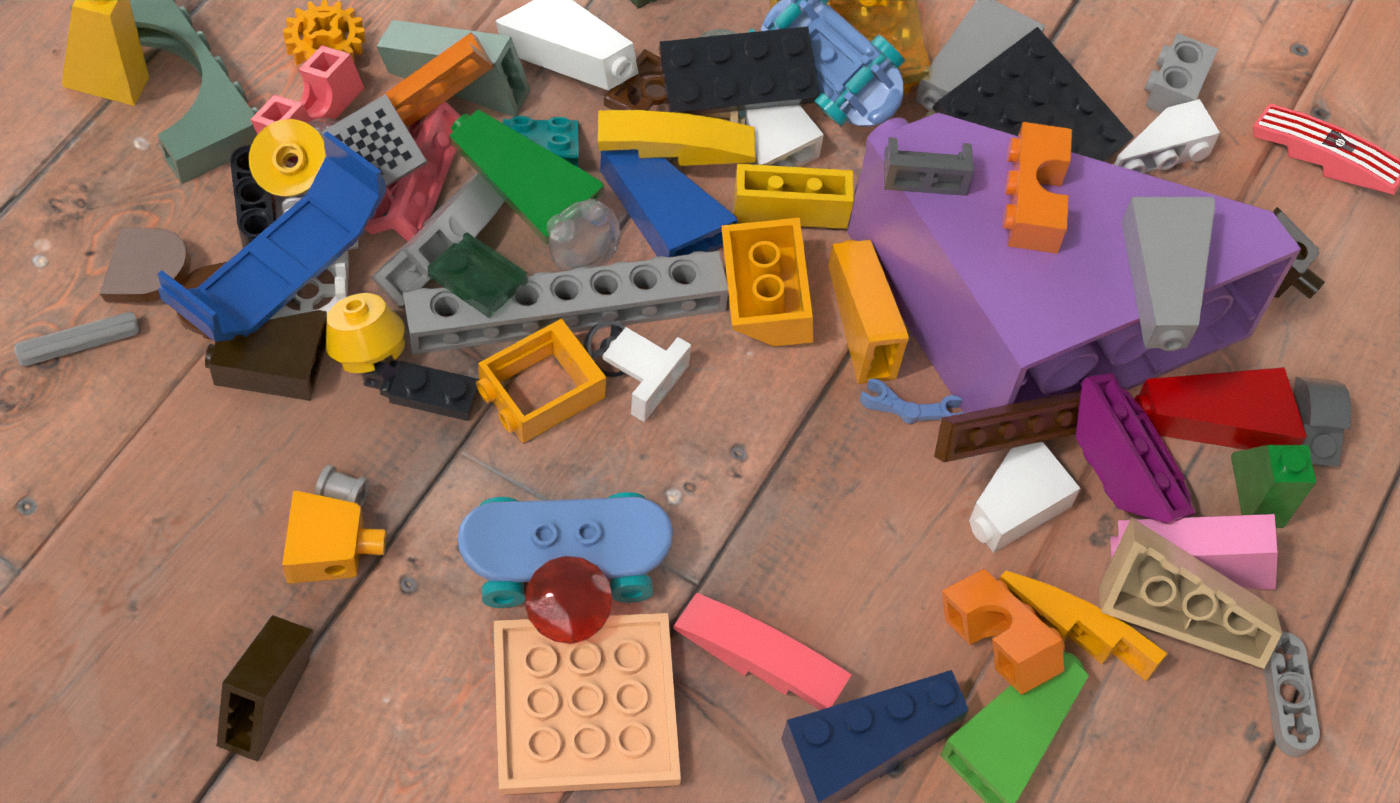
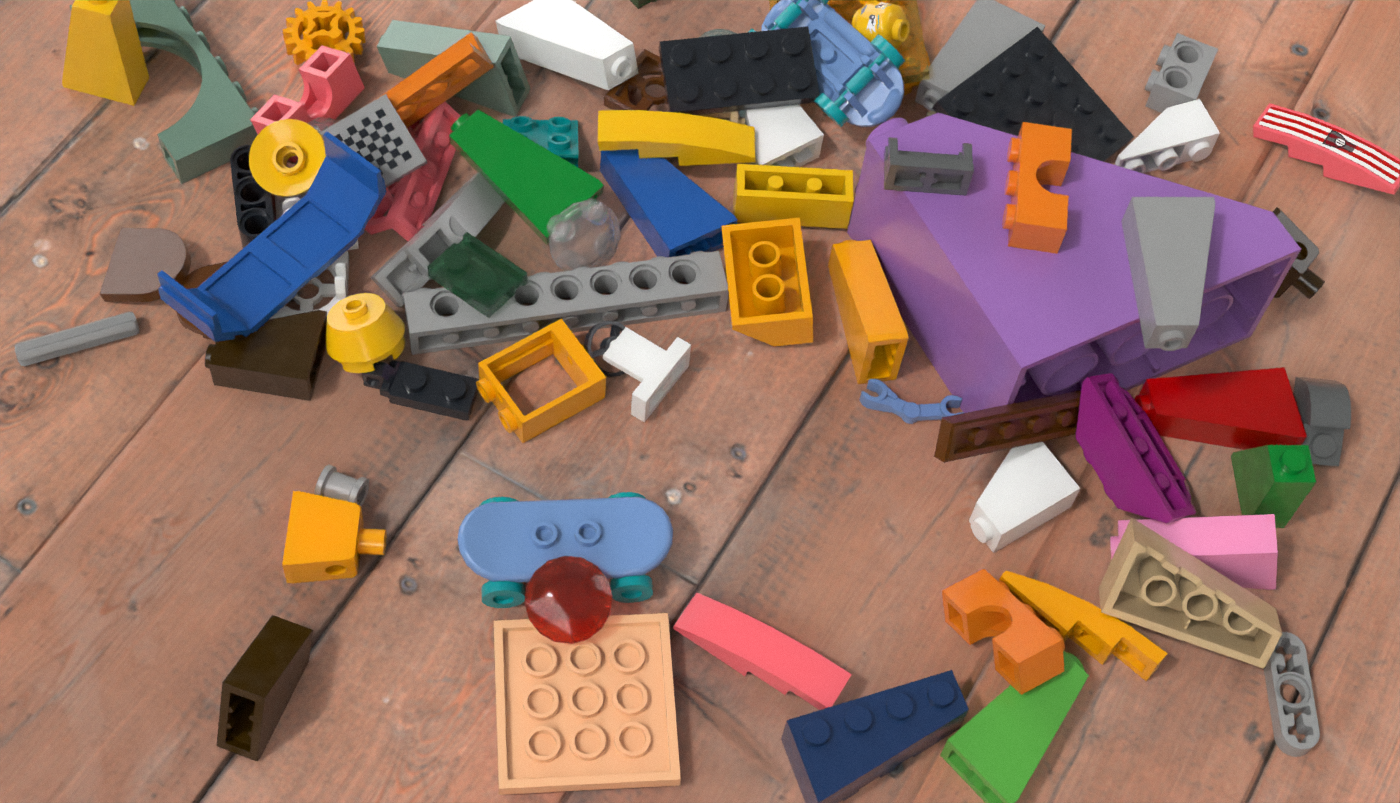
none -> yellow head [852,1,910,50]

